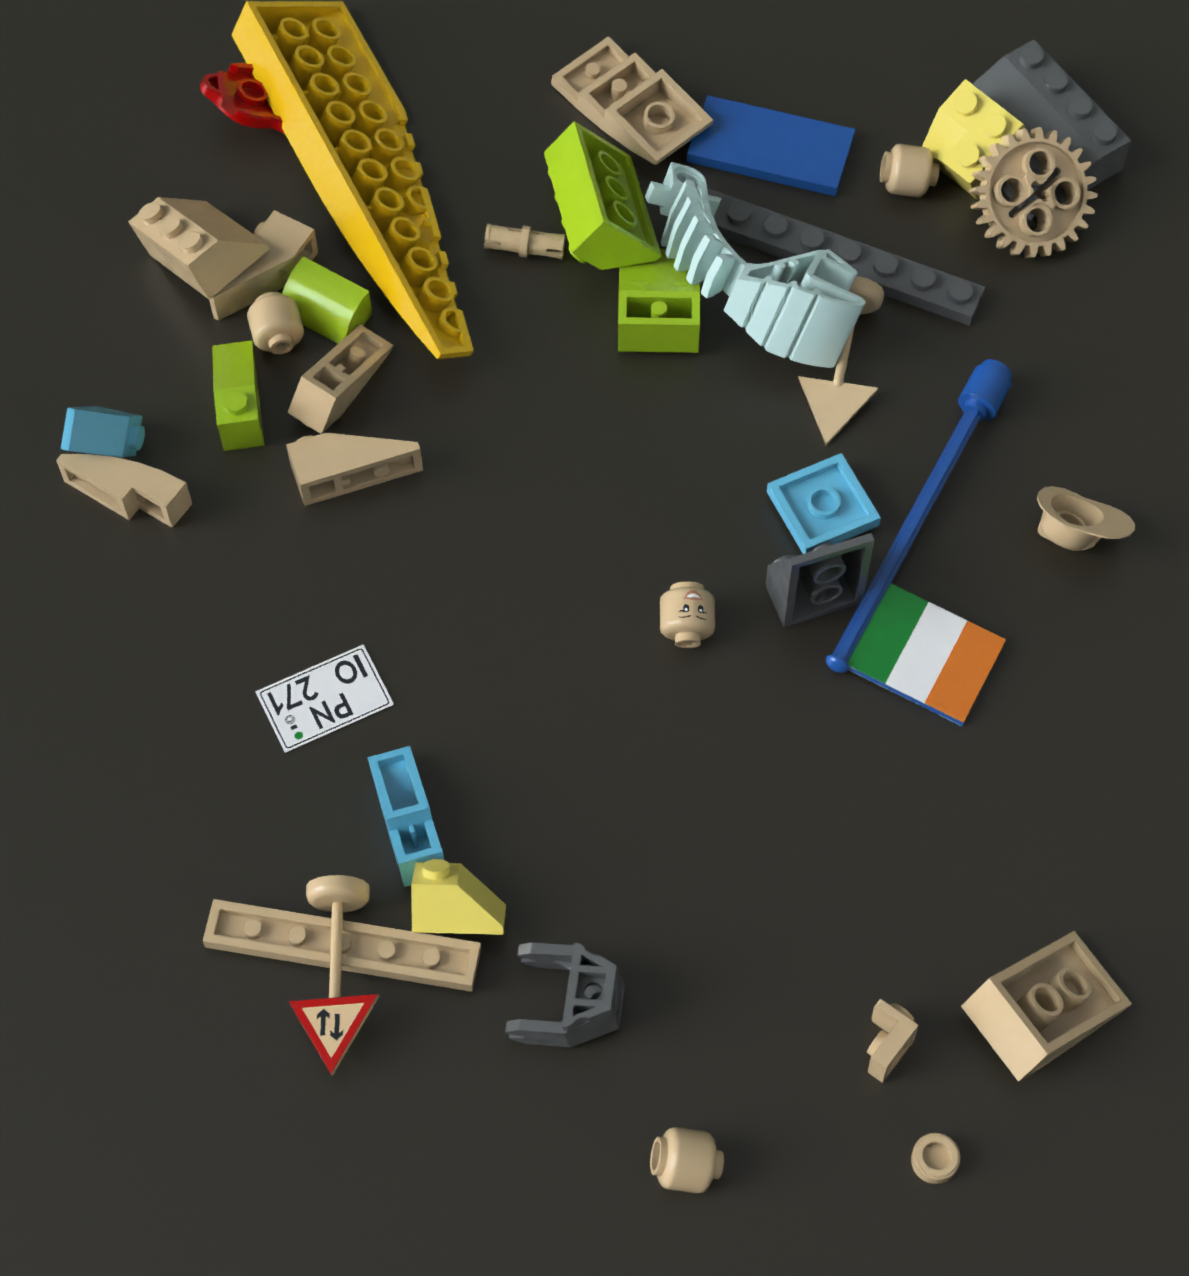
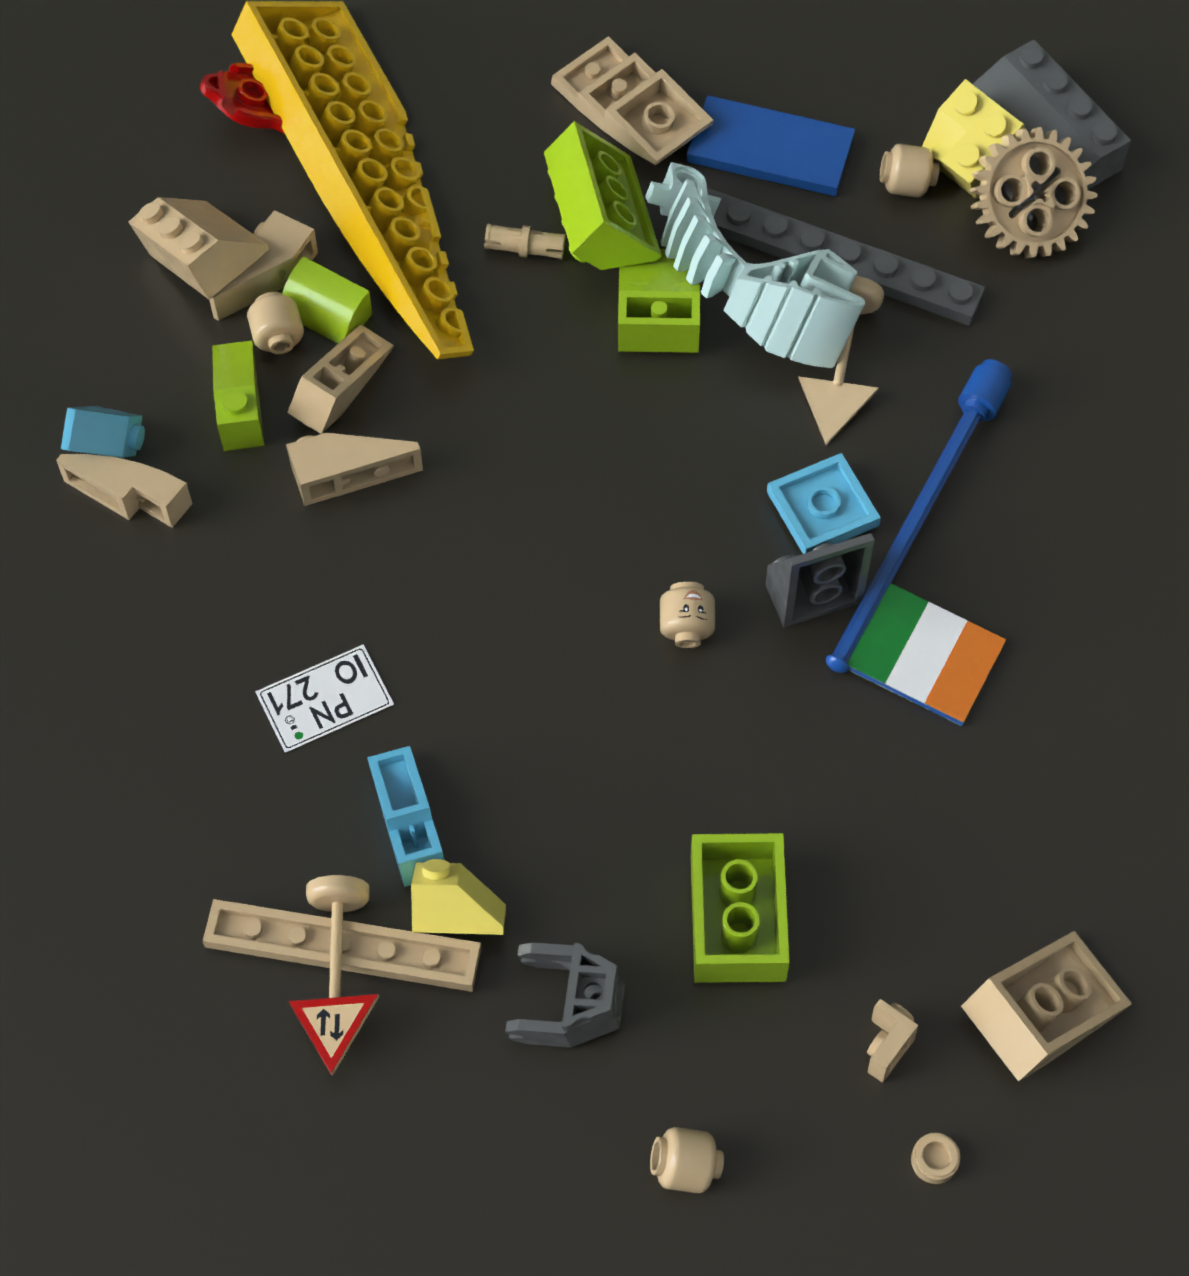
tan piece [1037,486,1135,551] -> none
none -> lime brick [691,833,789,983]

